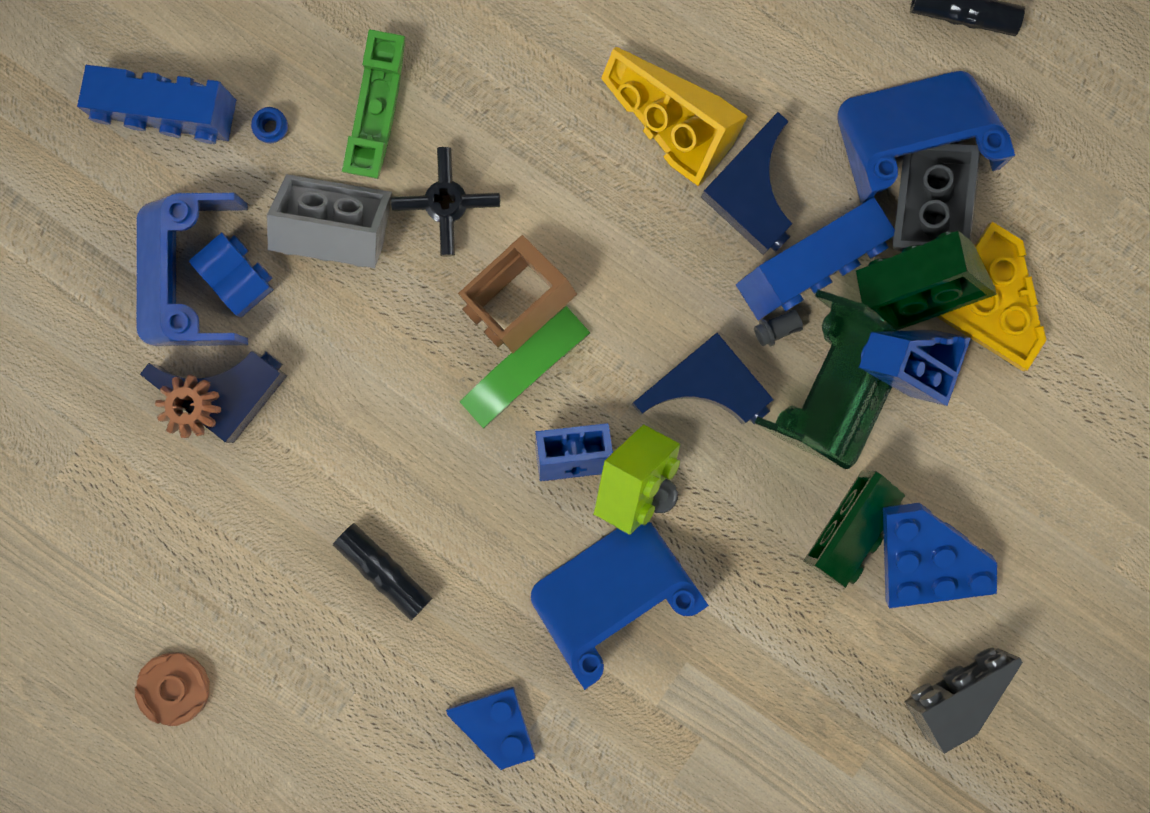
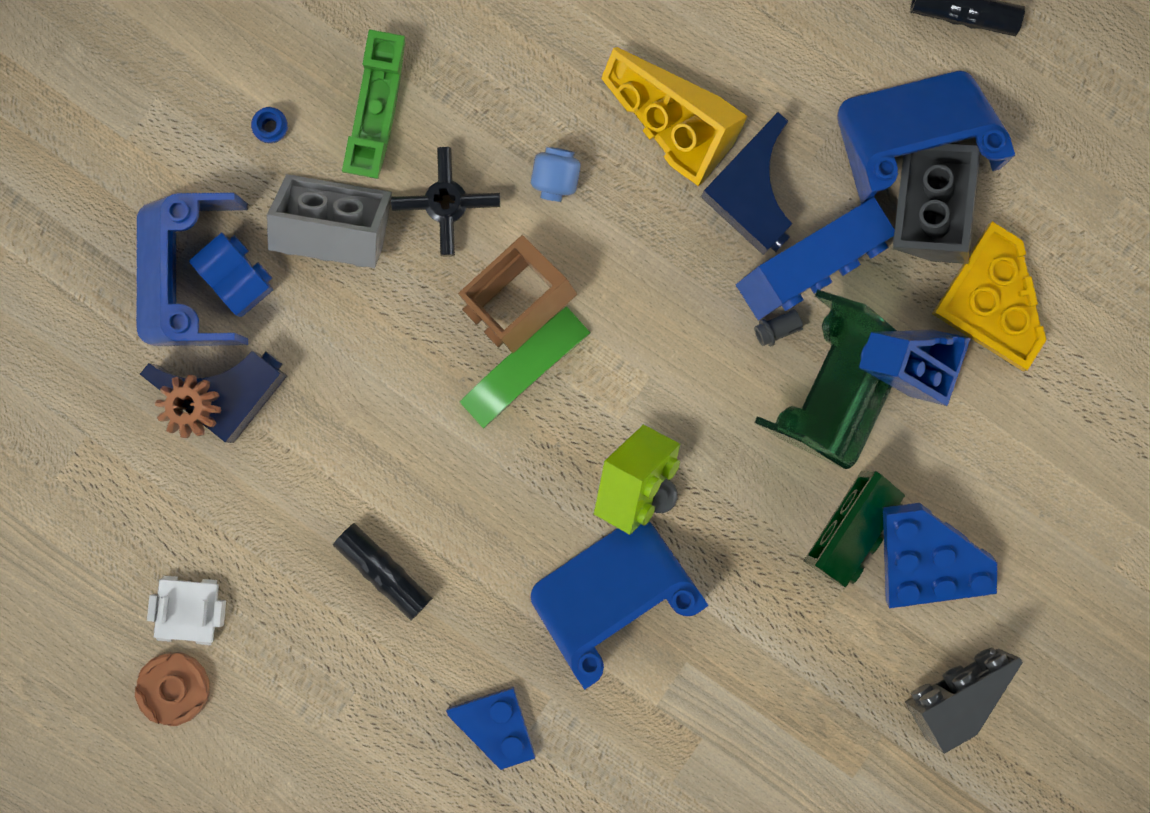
blue wedge [77,65,237,144] -> none
blue brick [535,423,613,481] -> none
dark blue arch [632,333,774,424] -> none
dark green slope [856,231,997,331] -> none
none -> white piece [147,575,226,645]
none -> medium blue head [531,147,581,202]

